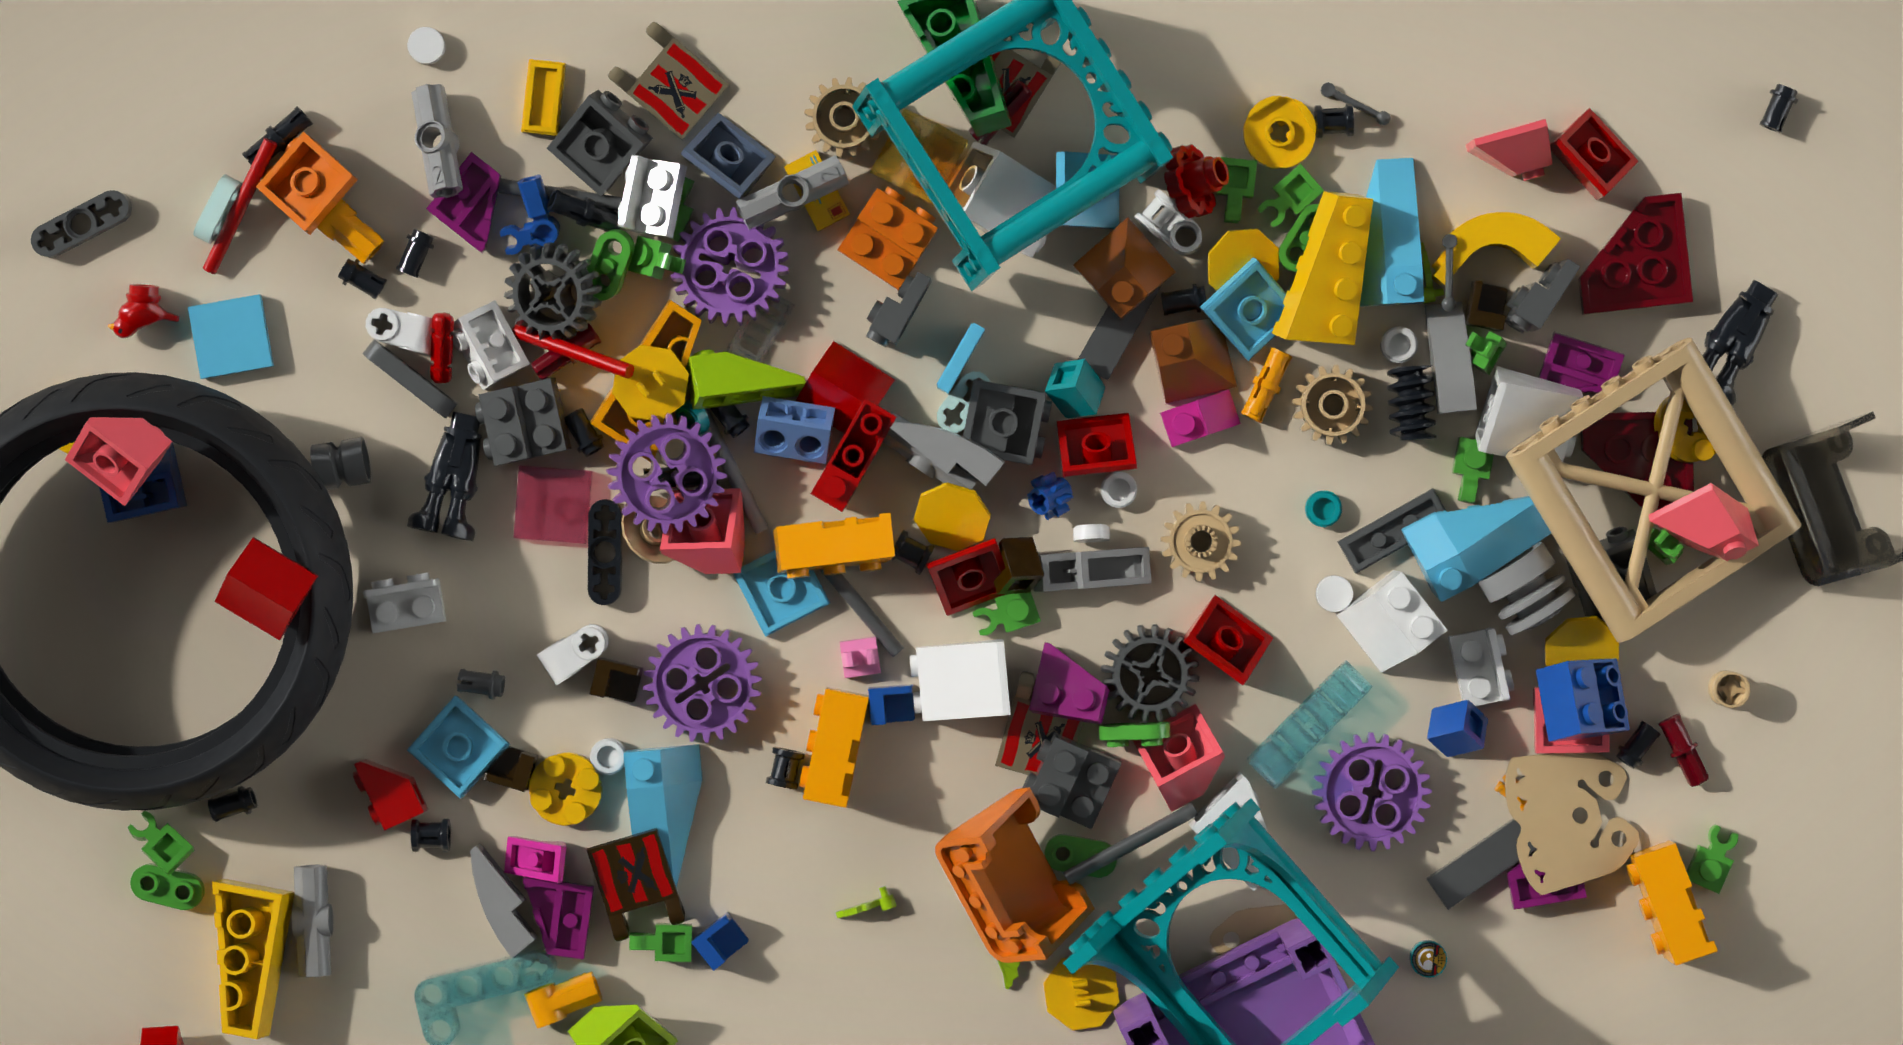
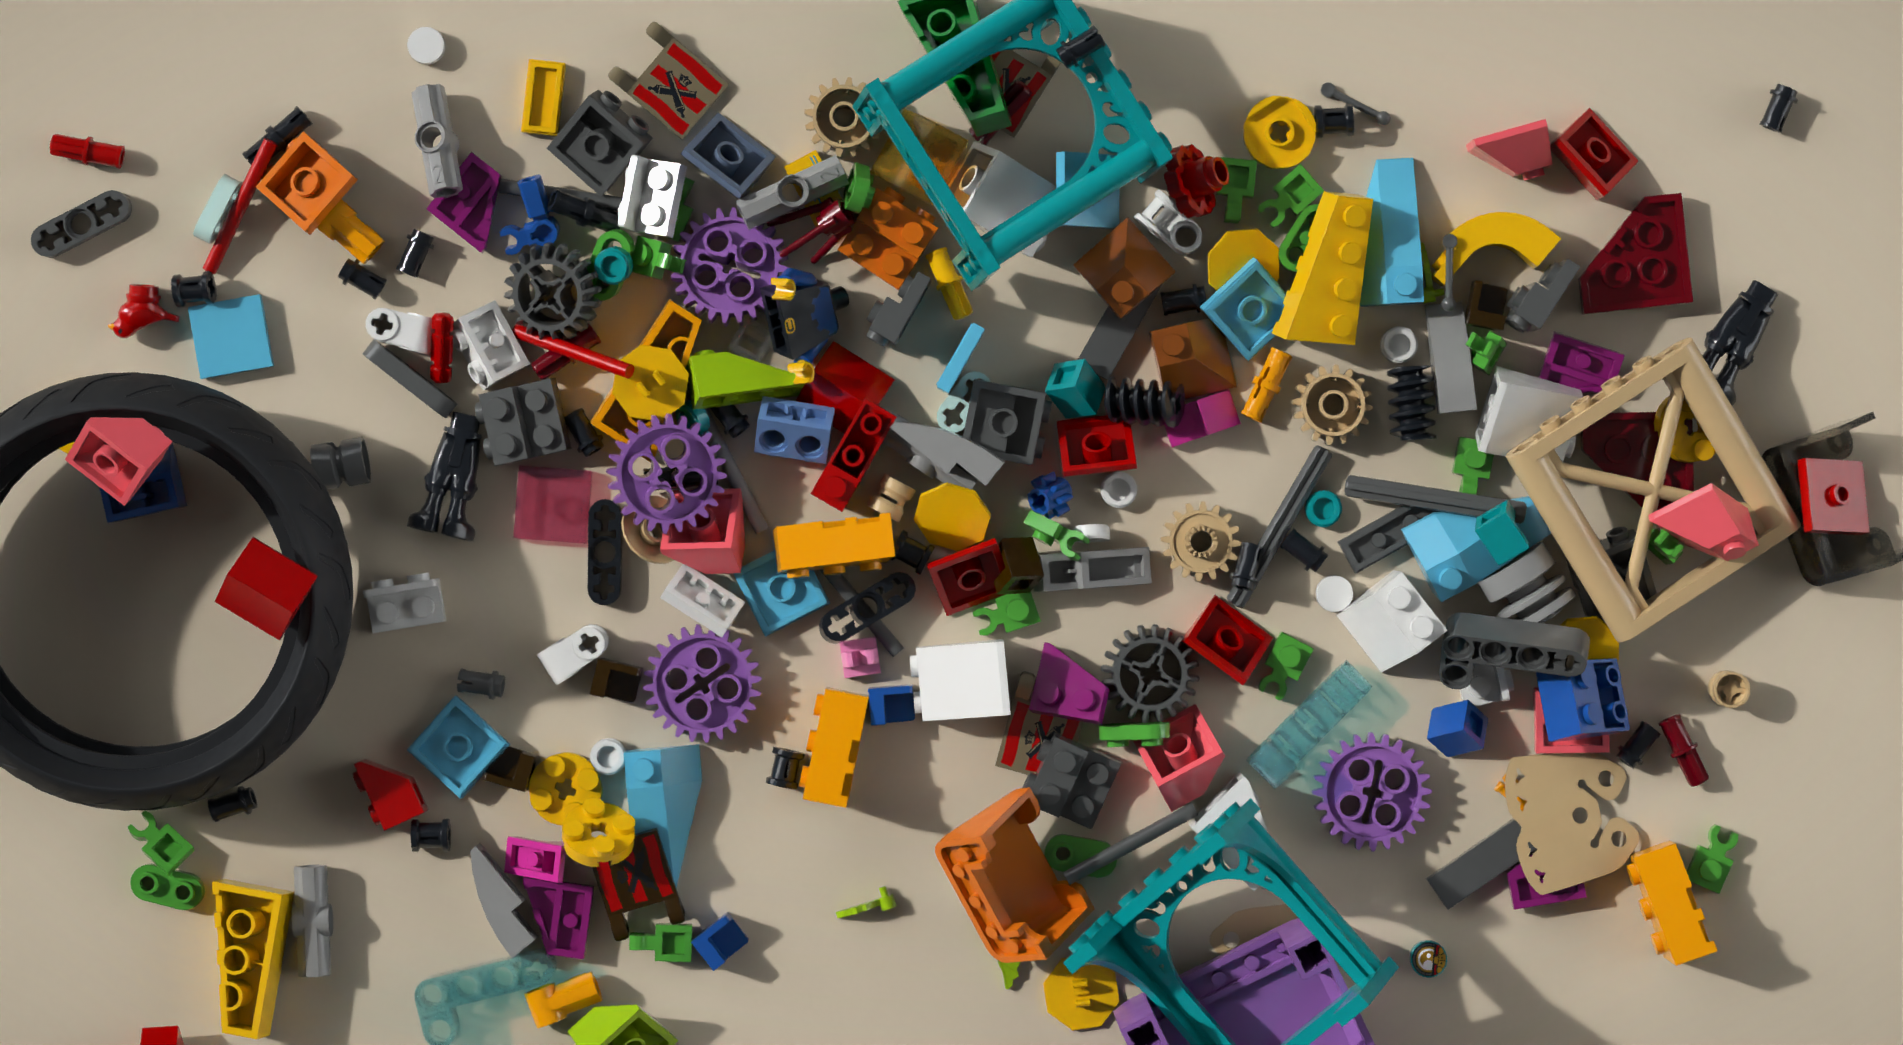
none -> red axle [49,134,125,169]
none -> black bush [171,271,217,308]
none -> yellow plate [562,798,635,867]
none -> teal tile [594,246,633,285]
none -> white bracket [660,564,745,637]
none -> torso [760,268,849,385]
none -> dark red plant [767,197,855,264]
none -> black beam [819,572,916,644]
none -> bright green plate [844,162,875,213]
none -> tan wheel [867,473,916,522]
none -> yellow axle [925,247,973,320]
none -> bright green plate [1023,510,1090,561]
none -> black pin [1056,25,1106,69]
none -> black piece [1104,376,1185,428]
none -> dark grey axle [1227,445,1332,608]
none -> black pin [1230,542,1264,591]
none -> bright green plate [1258,632,1314,701]
none -> black pin [1280,528,1328,572]
none -> dark grey axle [1345,475,1527,524]
none -> dark grey beam [1439,612,1590,689]
none -> teal panel [1475,499,1529,566]
none -> plate [1797,458,1870,535]

